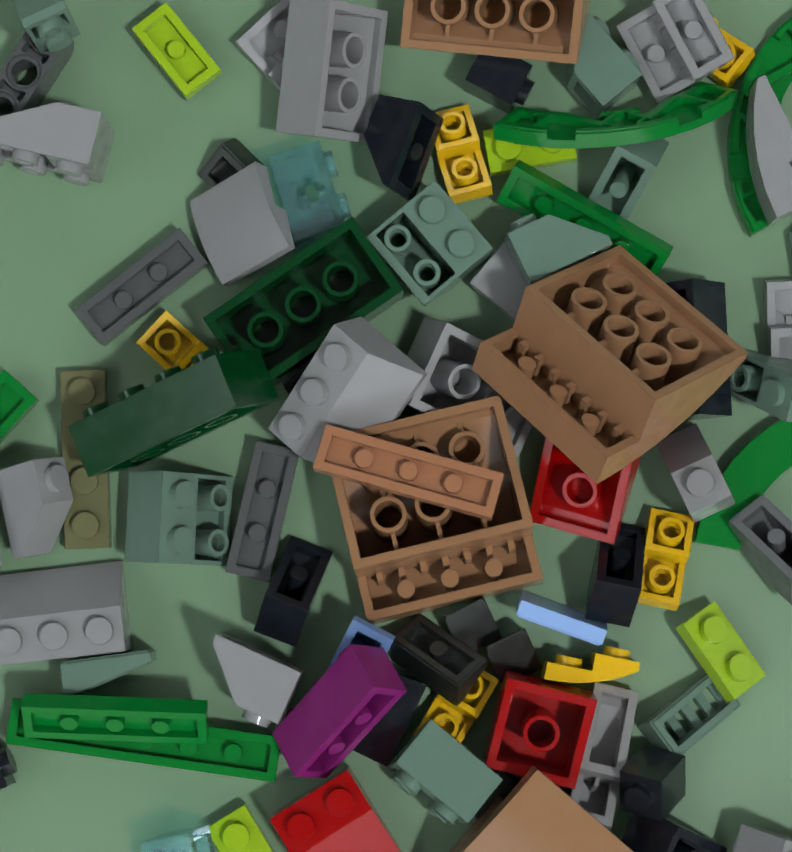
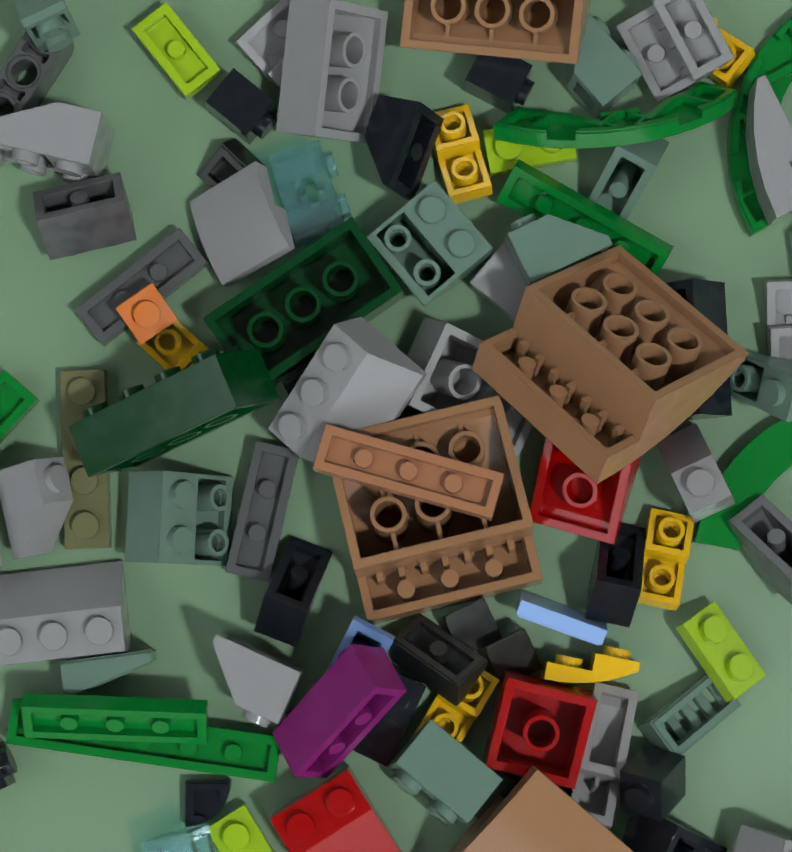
none -> flat silver brick [33,172,137,260]
none -> orange plate [115,282,178,345]
none -> black tile [185,780,232,827]
none -> black brick [205,68,277,145]

